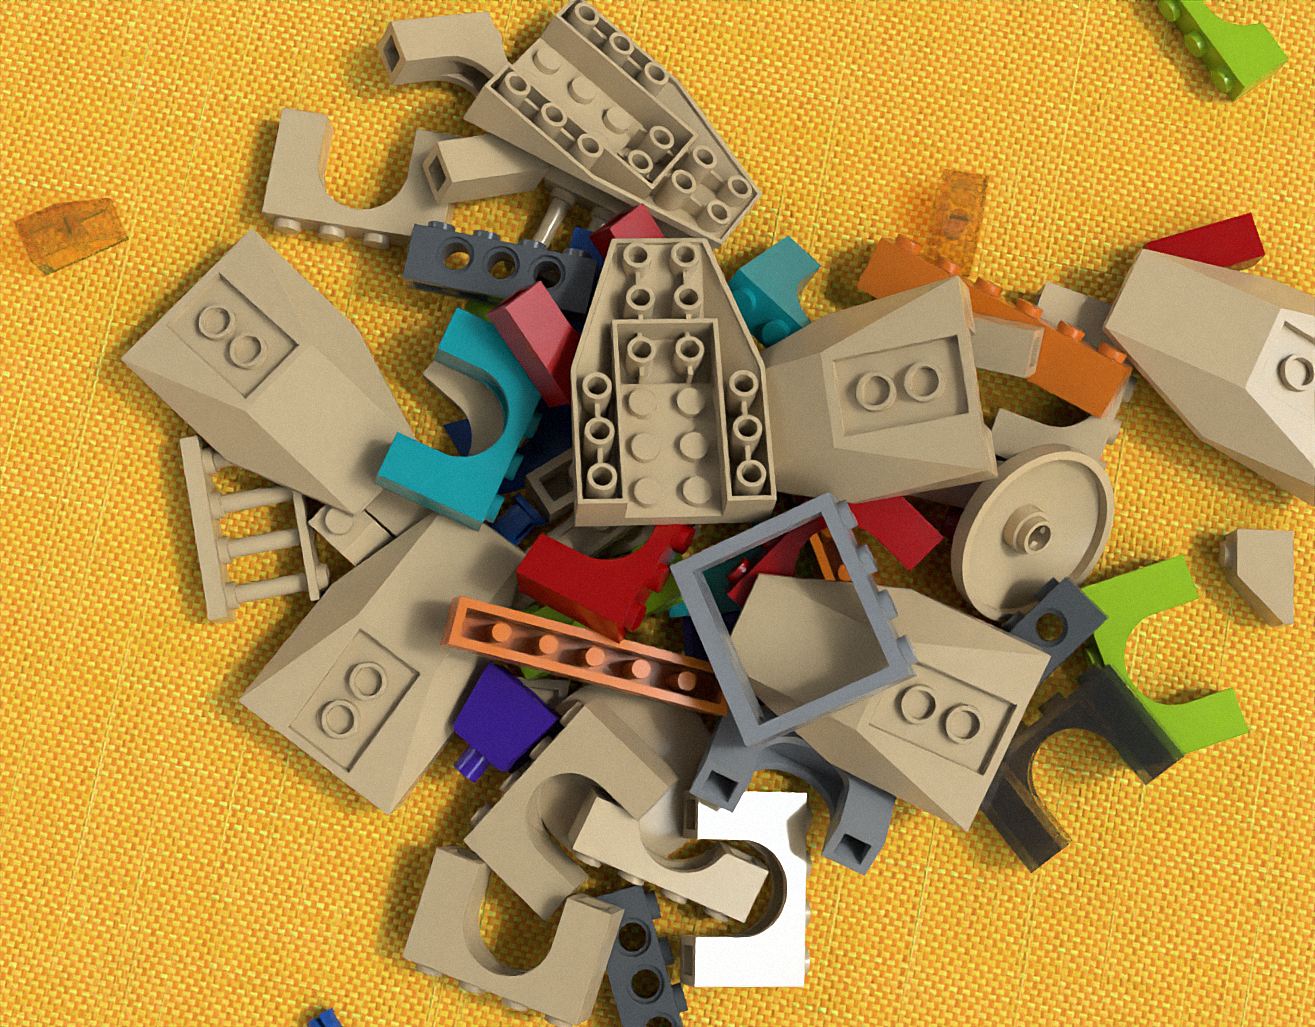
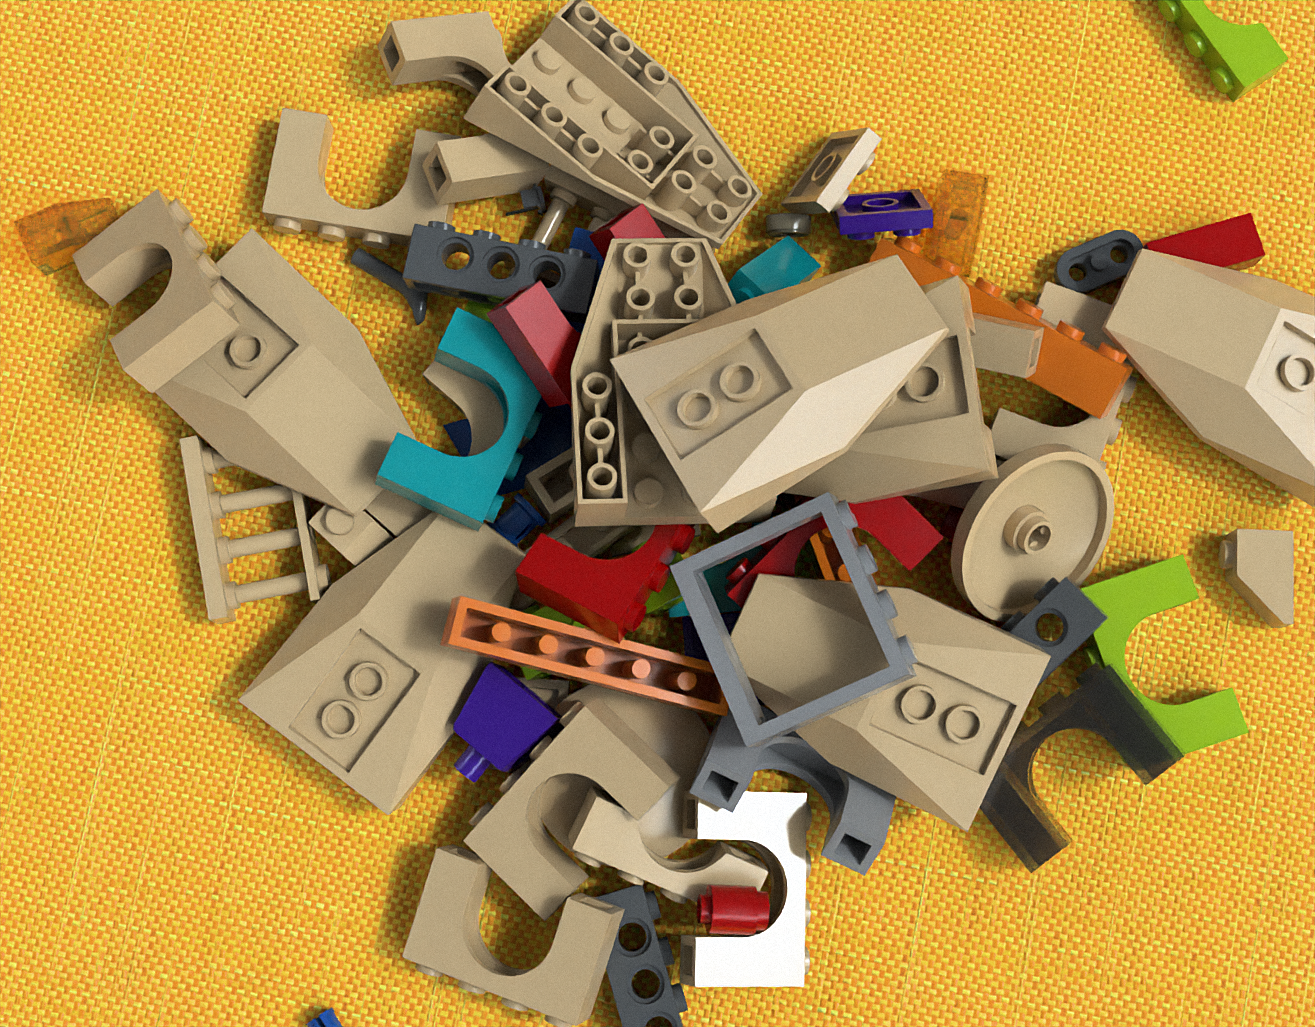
none -> tan arch [72,189,240,393]
none -> dark grey piece [351,248,429,325]
none -> dark grey piece [506,183,547,216]
none -> tan wedge [609,254,950,533]
none -> red brick [696,884,770,935]
none -> dark tan tile [766,213,811,238]
none -> tan plate [781,127,882,214]
none -> dark purple plate [830,189,933,240]
none -> dark grey plate [1054,230,1143,295]

